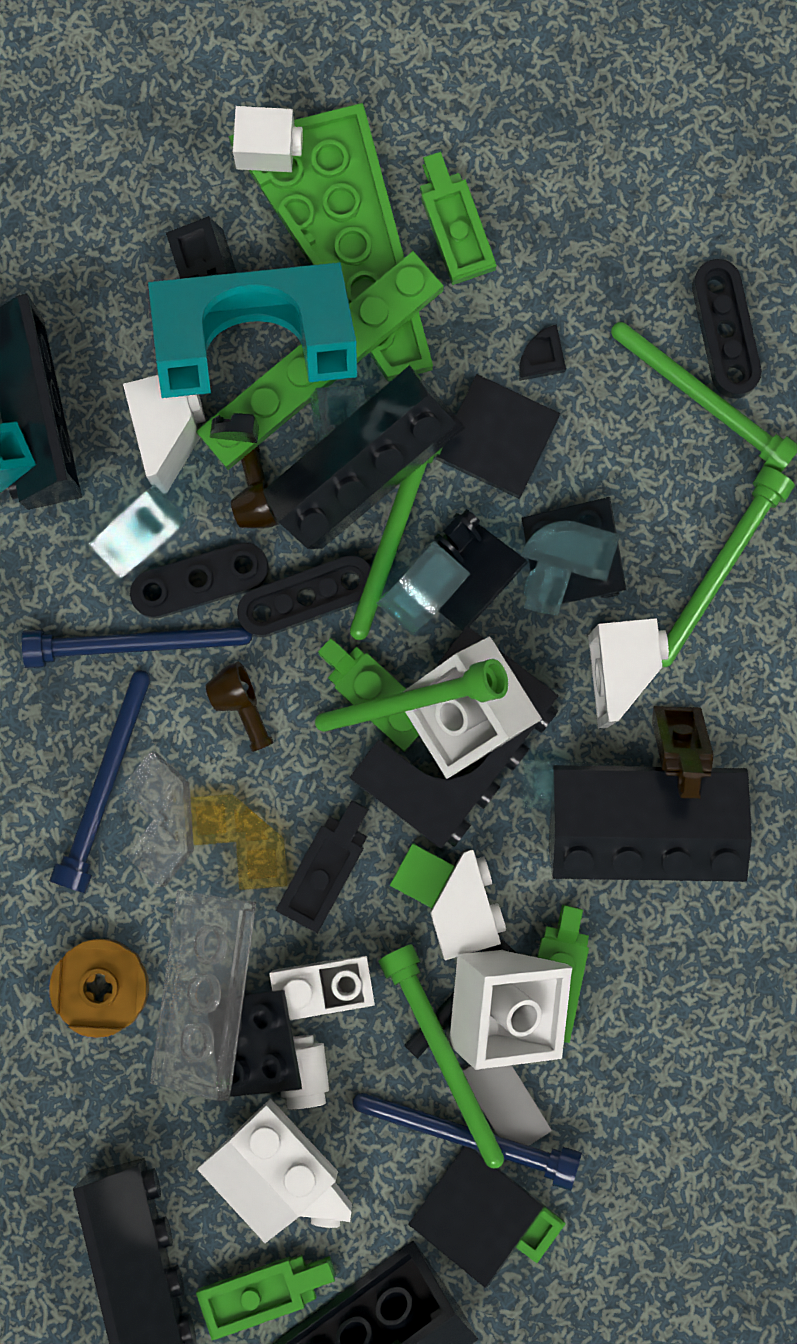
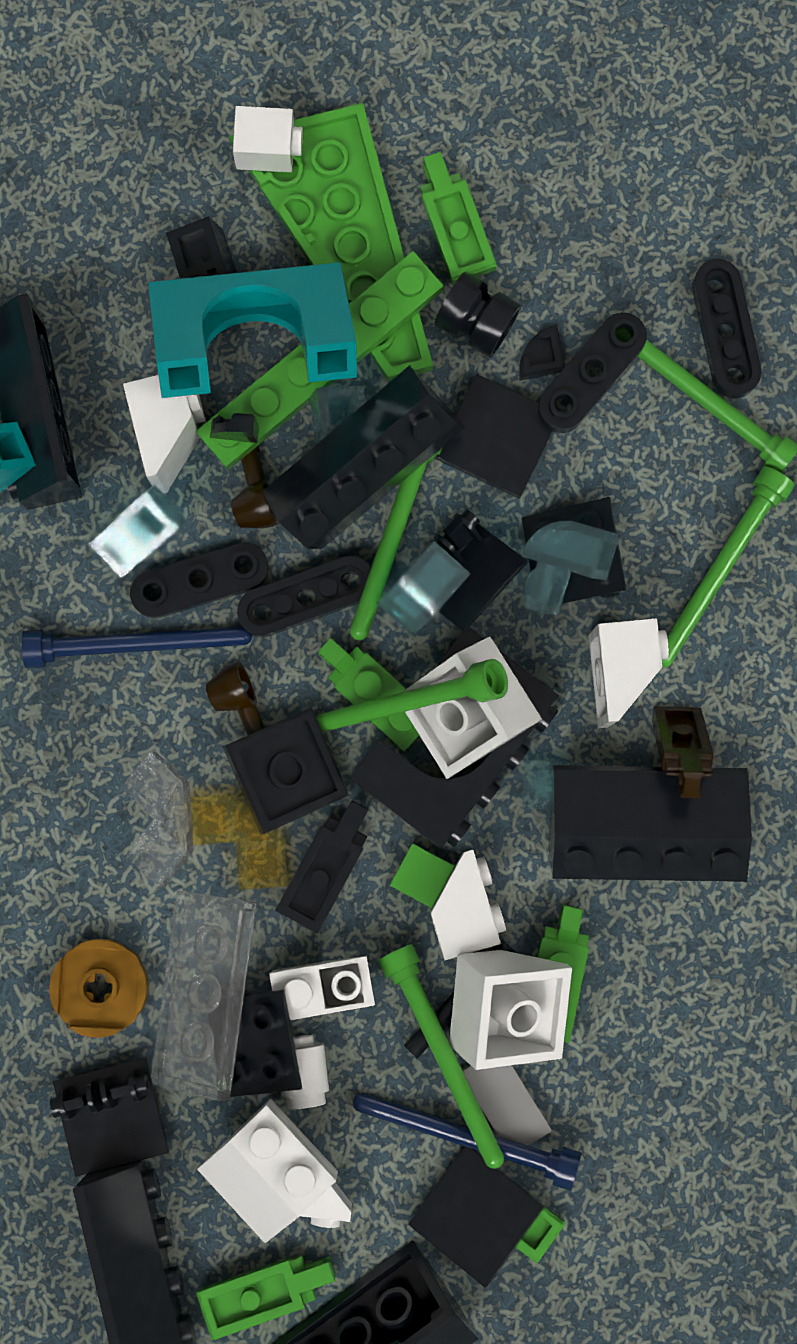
dark blue piece [49,670,150,893] -> none
none -> black hinge [50,1057,169,1177]
none -> black tile [222,708,349,834]
none -> black wheel [434,271,522,358]
none -> black plate [538,312,647,433]

